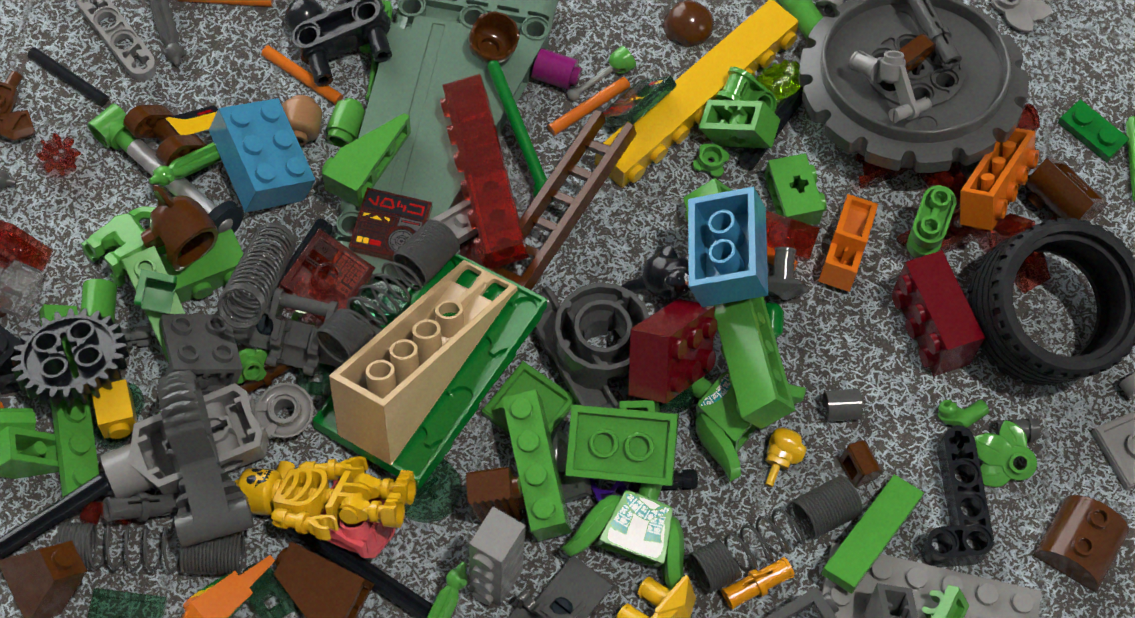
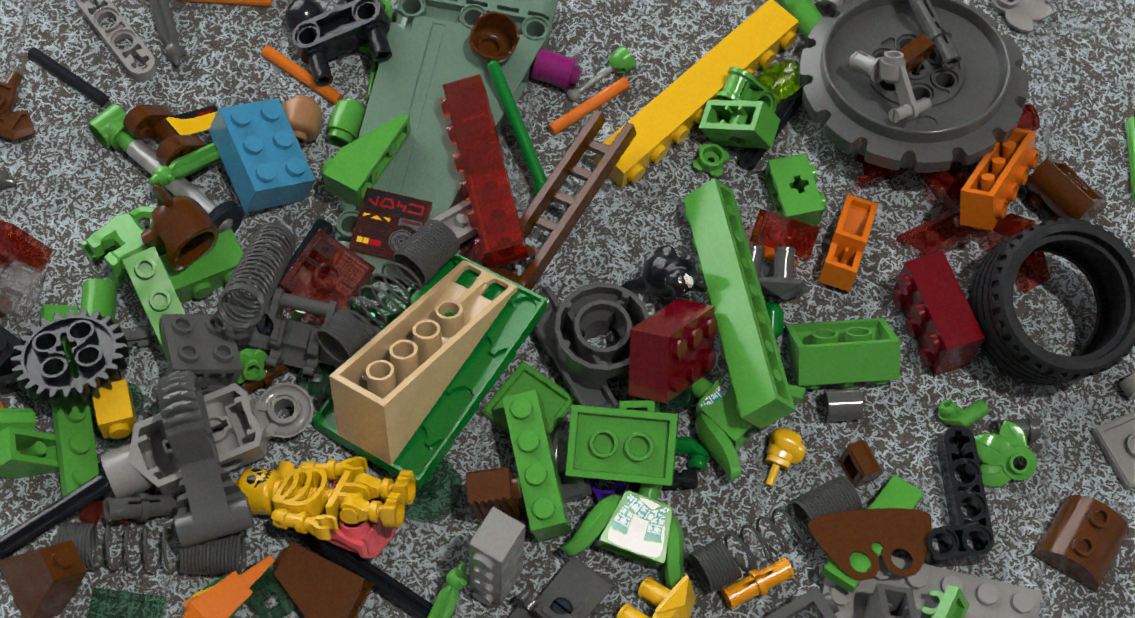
clear red gear [36,133,81,176] -> none
green panel [134,269,177,315] -> none
clear green tile [602,76,677,127] -> none
reddish brown hair [663,0,714,47] -> none
dark azure brick [688,186,768,307] -> none
bright green brick [907,185,957,258] -> none
green plate [1058,99,1129,163] -> none
none -> green arm [676,436,710,472]
none -> bright green slope [785,318,901,389]
none -> reddish brown piece [807,508,931,580]

